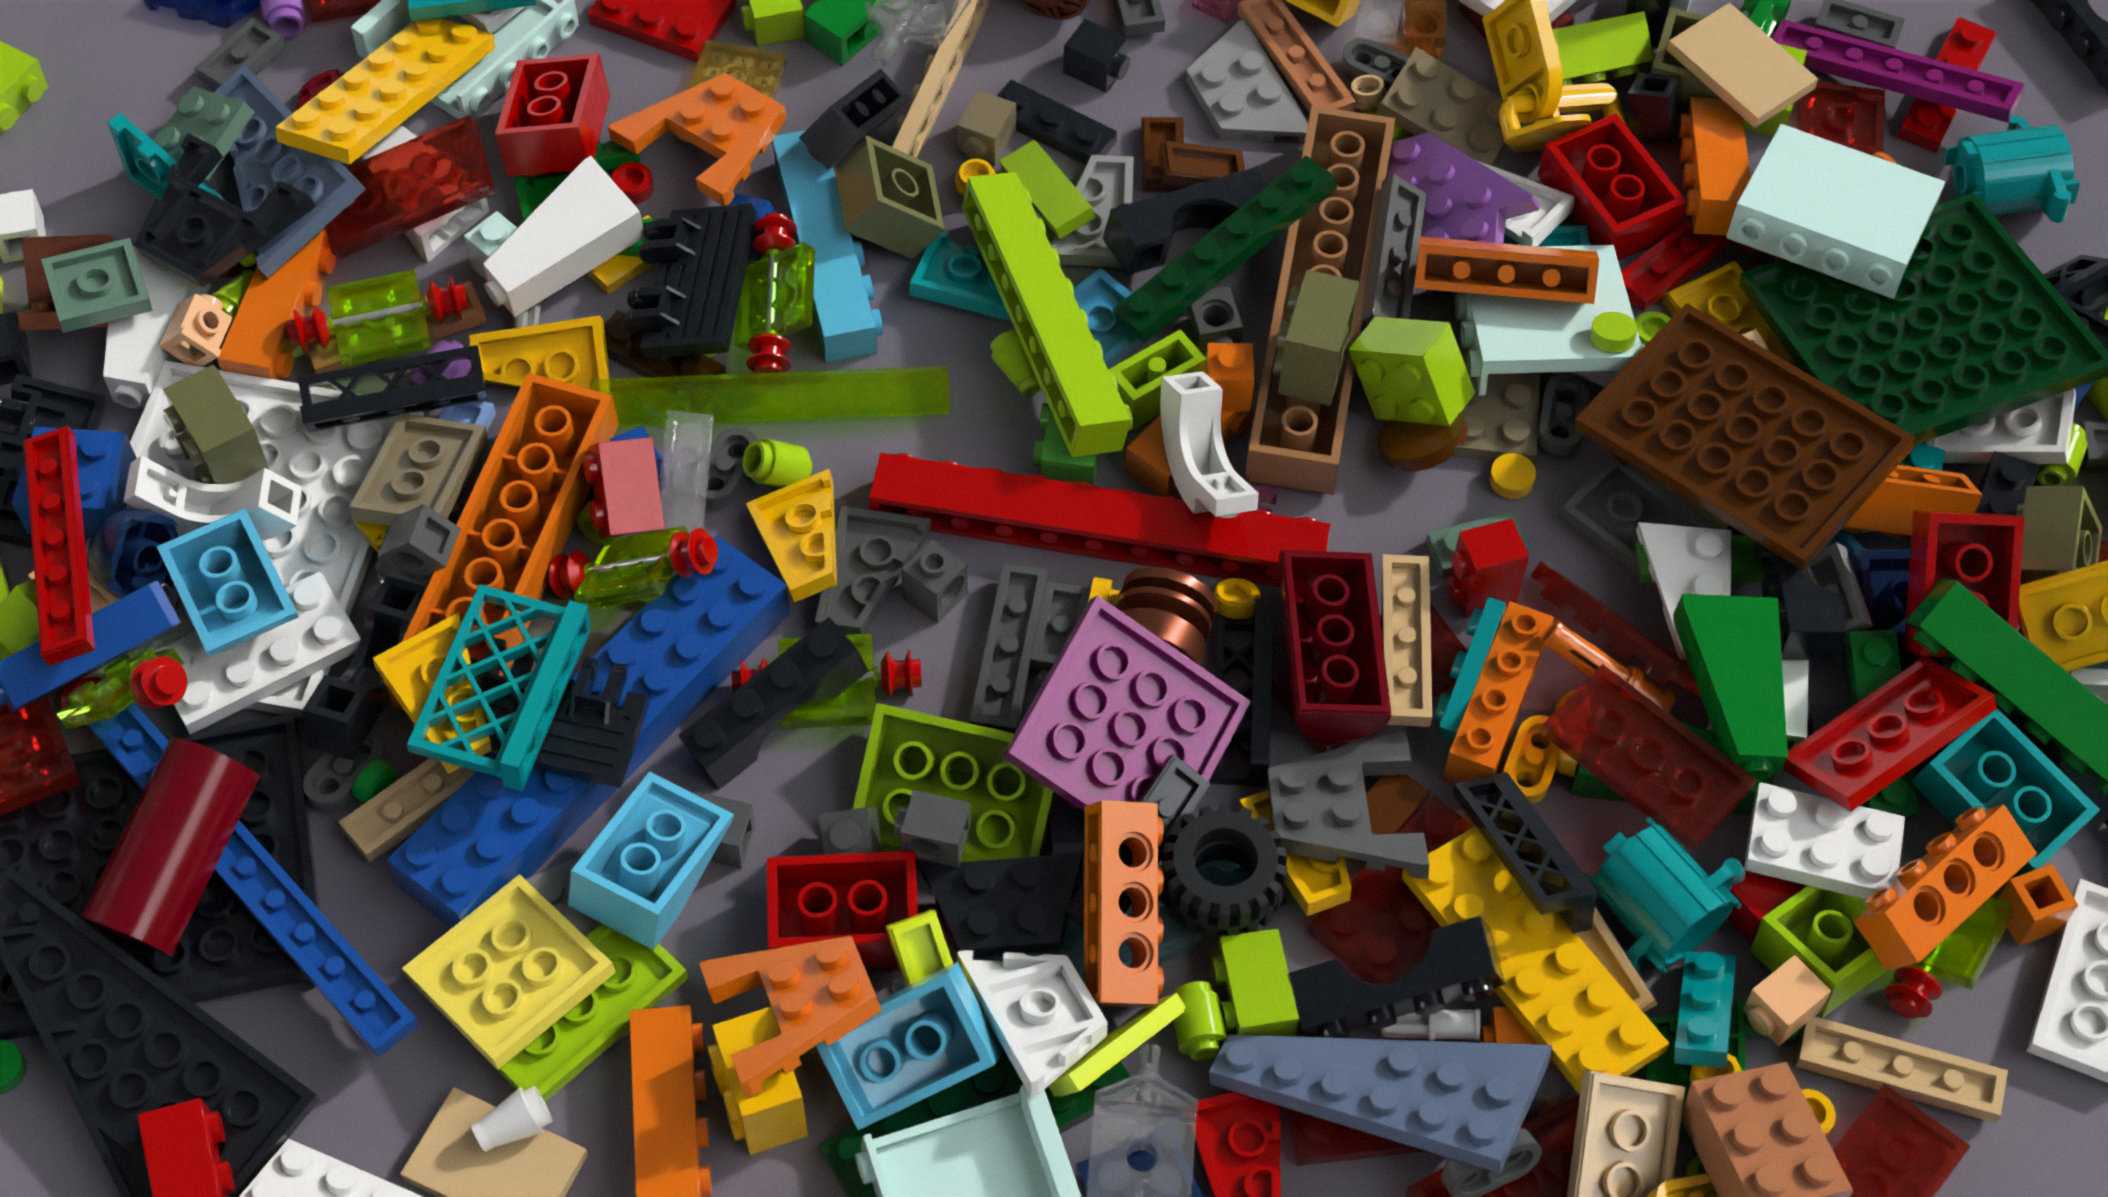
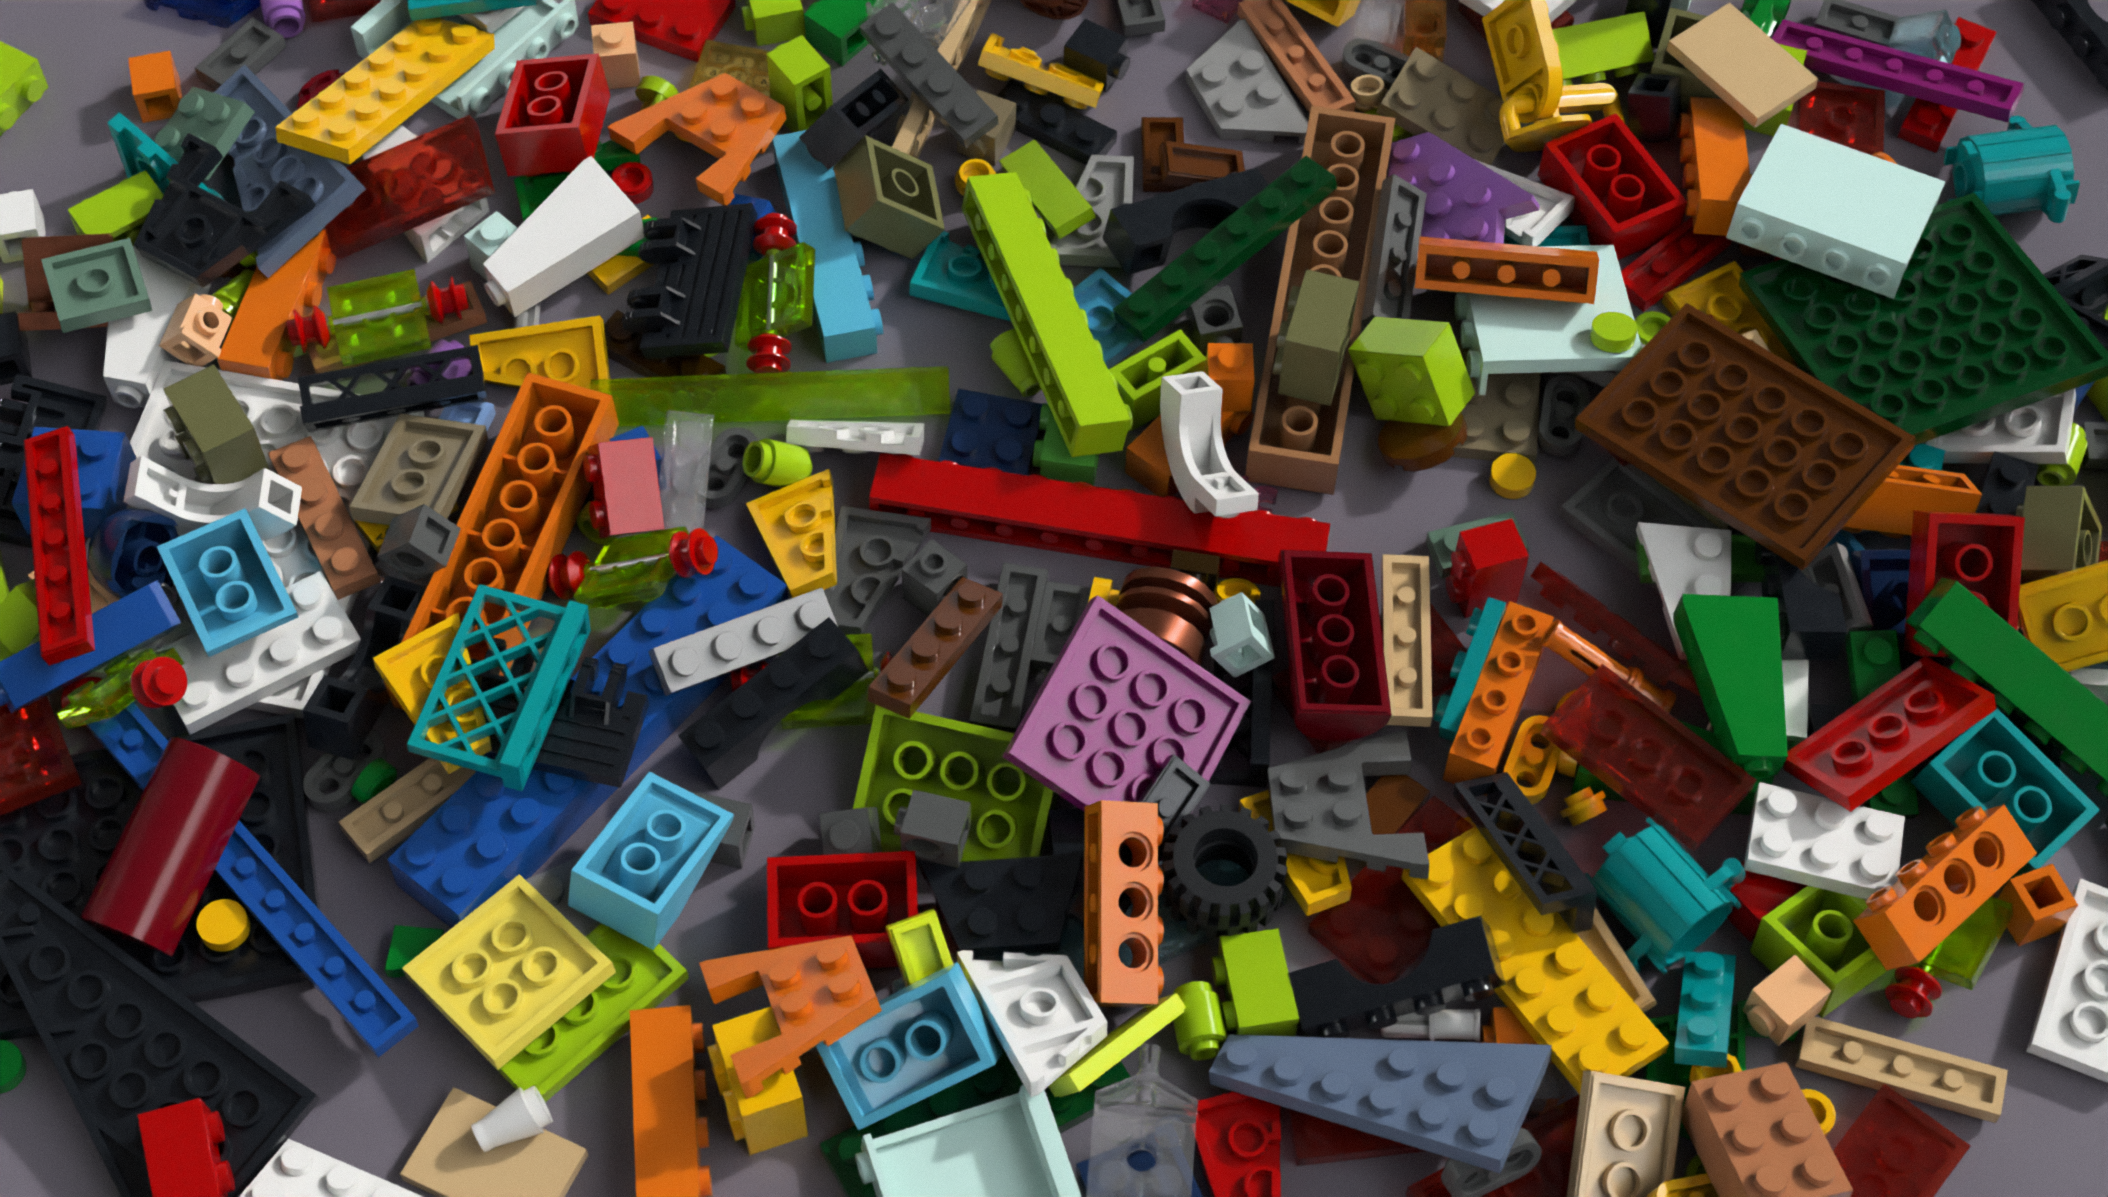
none -> lime brick [67,170,163,246]
none -> orange brick [128,50,183,123]
none -> yellow tile [196,899,250,952]
none -> nougat plate [268,436,380,600]
none -> green tile [385,925,445,977]
none -> light nougat brick [591,21,640,89]
none -> lime tile [635,75,679,111]
none -> light grey plate [648,588,838,696]
none -> lime brick [766,35,833,133]
none -> white wing [786,419,924,455]
none -> dark grey plate [860,2,998,149]
none -> reddish brown plate [868,577,1003,719]
none -> dark blue plate [938,388,1042,476]
none -> yellow wing [977,33,1104,109]
none -> dark brown plate [1170,549,1220,591]
none -> light aqua brick [1209,592,1275,678]
none -> yellow plate [1560,786,1608,827]
none -> clear light blue brick [1888,9,1961,64]

